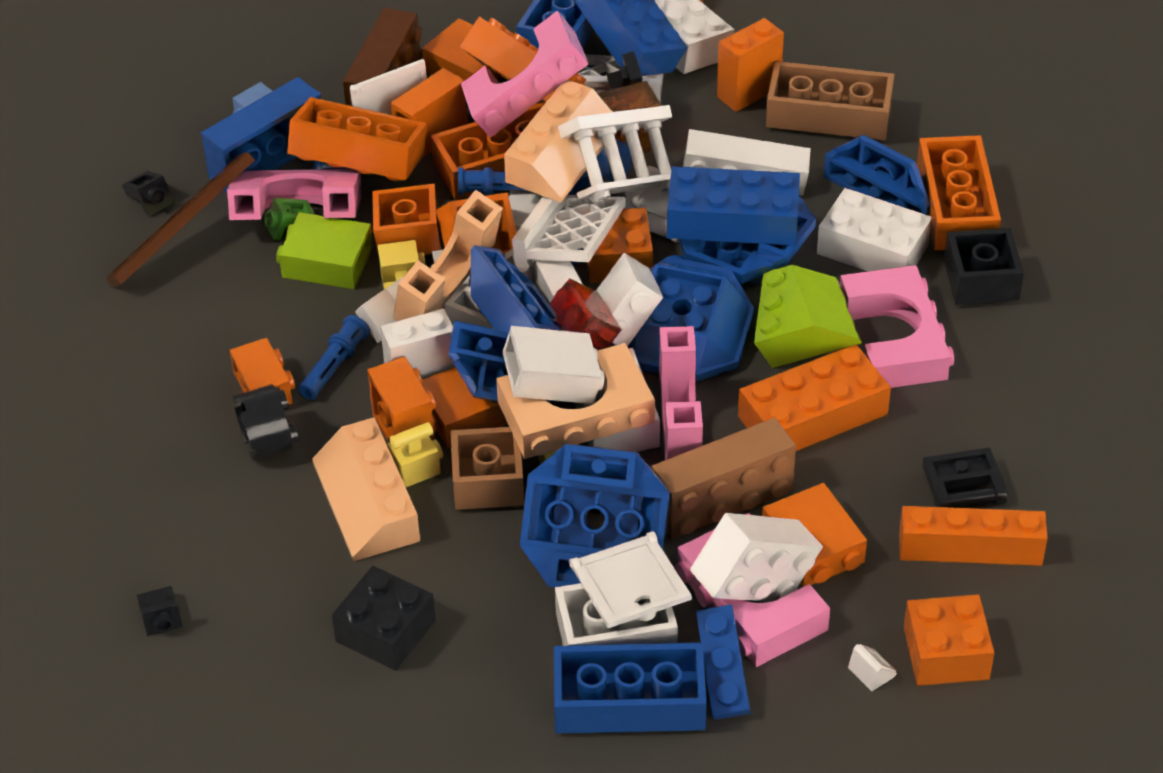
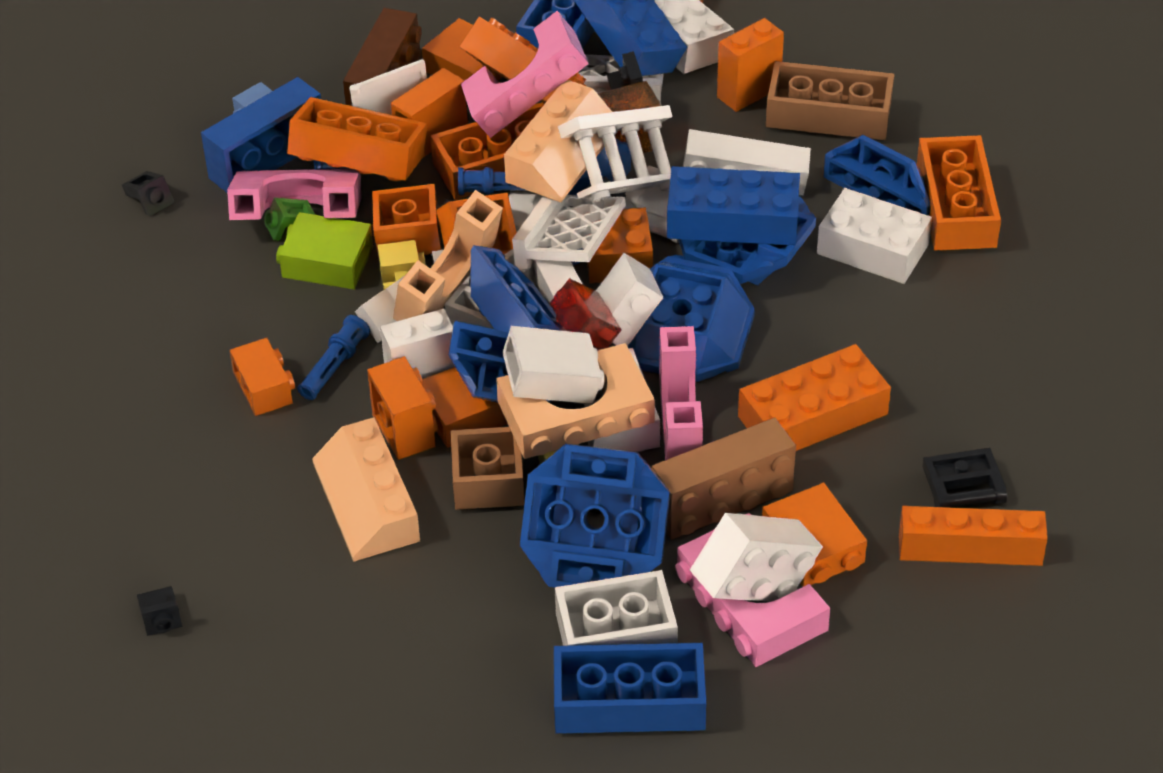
reddish brown tile [106,152,255,288] -> none
black brick [232,384,299,461] -> none
black brick [332,565,436,671] -> none
light yellow brick [387,422,443,487] -> none
white container [569,531,692,628] -> none
blue plate [696,604,751,720] -> none
lime wedge [754,265,862,368] -> none
bright pink arch [840,265,954,388] -> none
white slope [848,644,897,691] -> none
orange brick [904,594,994,686] -> none
black brick [944,228,1024,305] -> none

